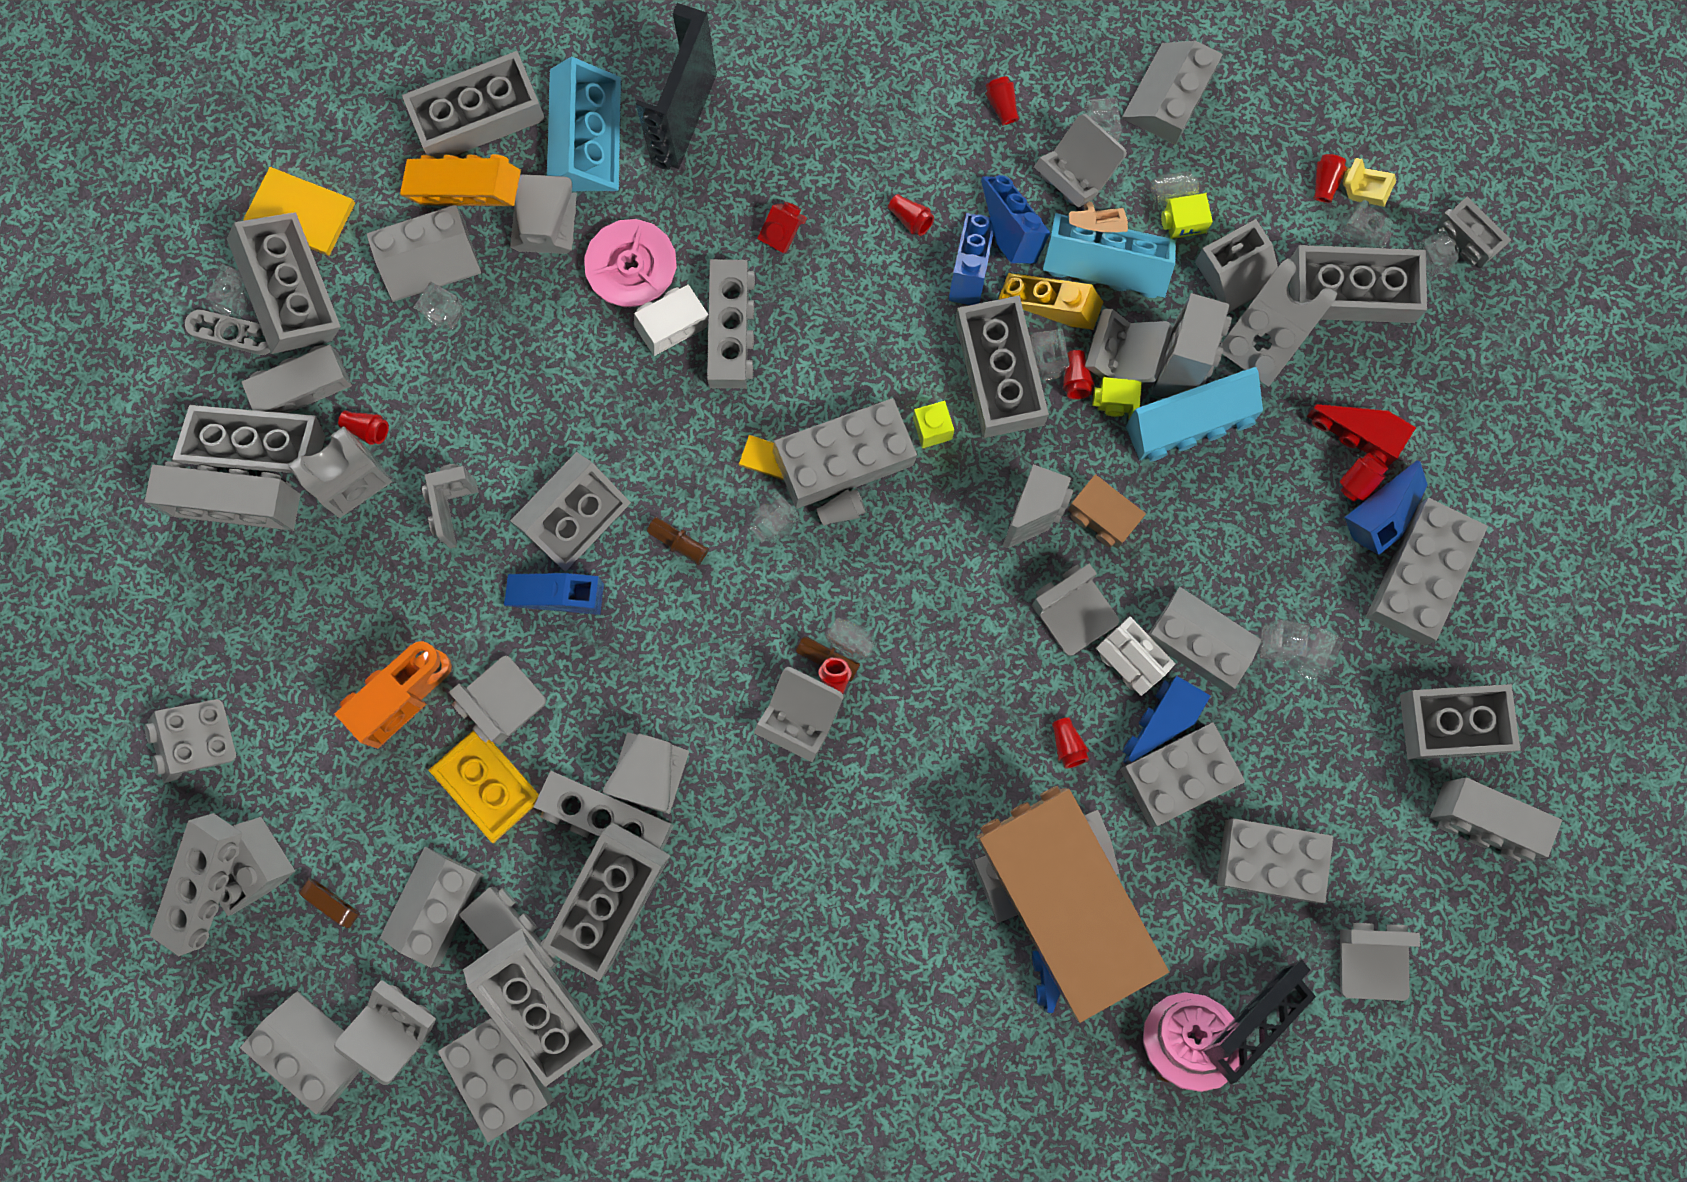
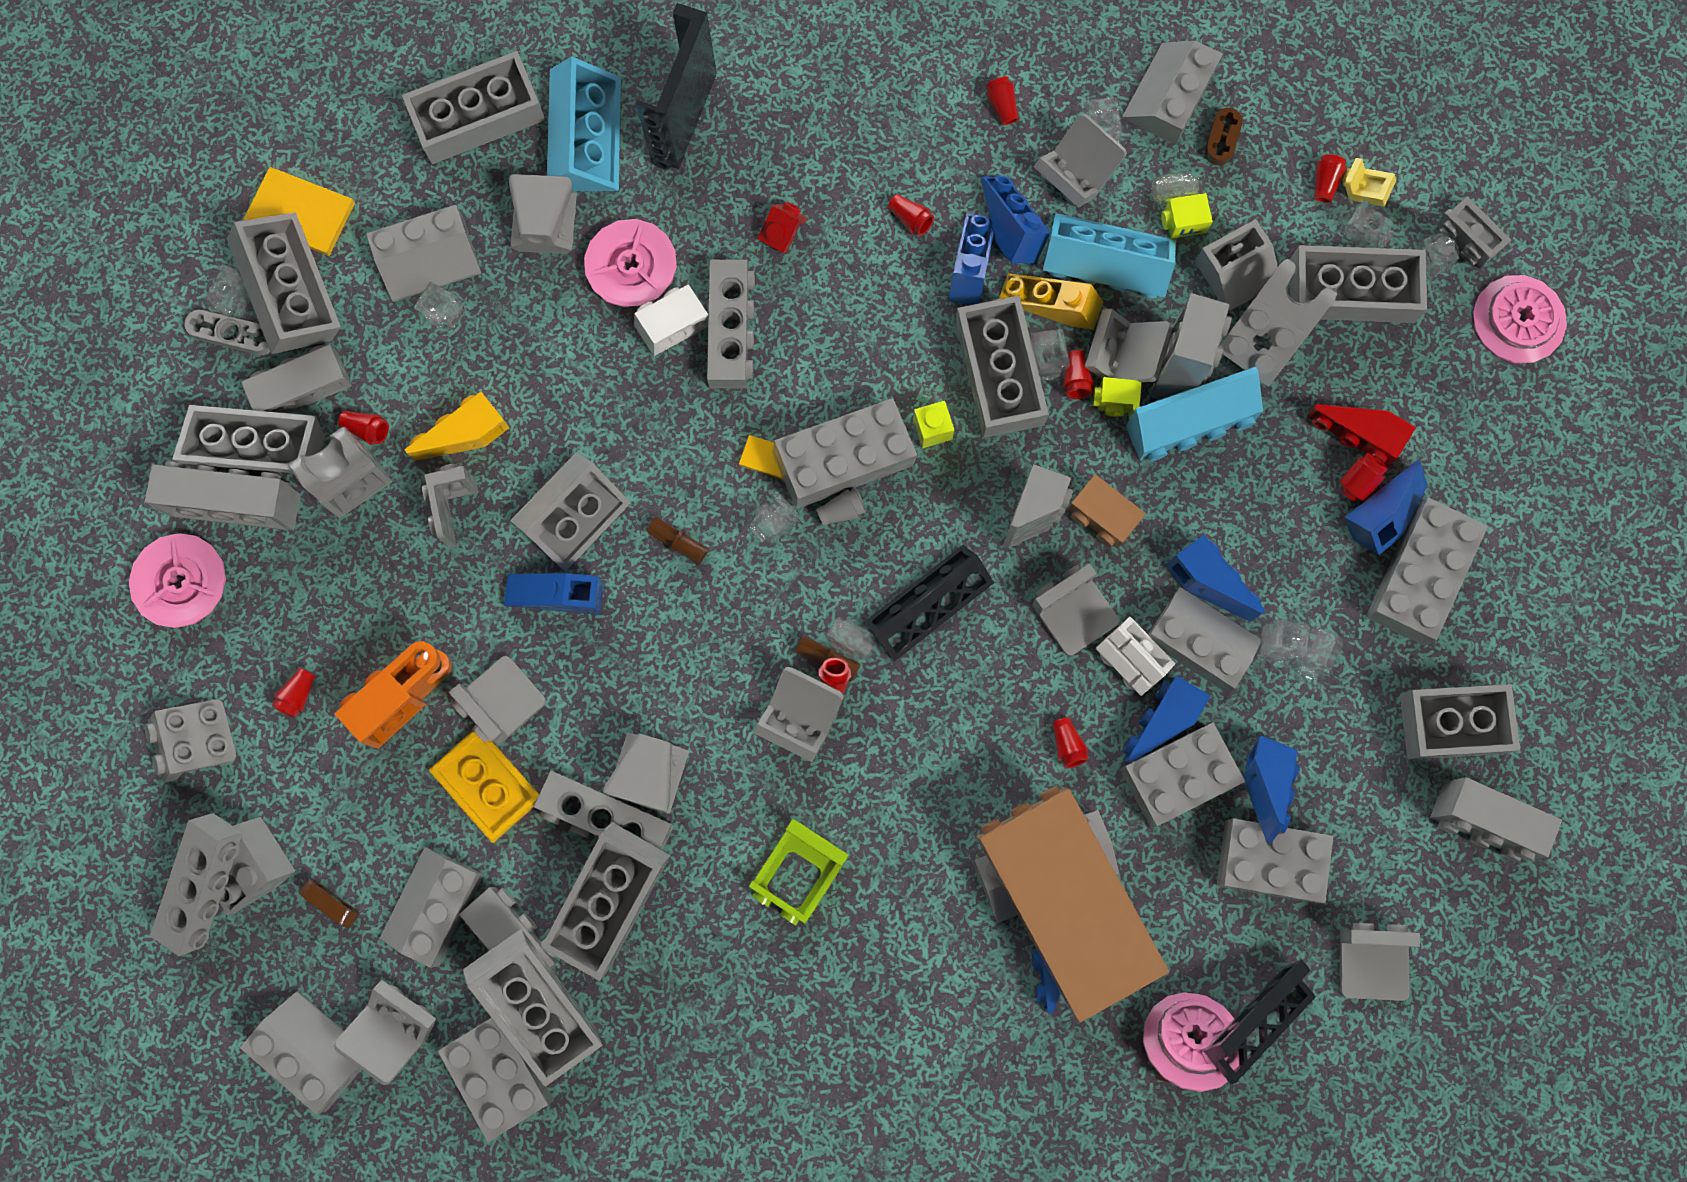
light orange brick [400,154,521,206] -> none
light nougat slope [1069,201,1128,232] -> none
none -> bright pink piece [129,533,226,628]
none -> red cone [272,668,316,718]
none -> yellow slope [404,392,509,461]
none -> lime window [749,819,849,925]
none -> black fence [863,545,994,662]
none -> blue slope [1166,535,1266,622]
none -> reddish brown beam [1205,107,1242,166]
none -> blue slope [1243,735,1300,843]
none -> bright pink piece [1473,275,1567,364]

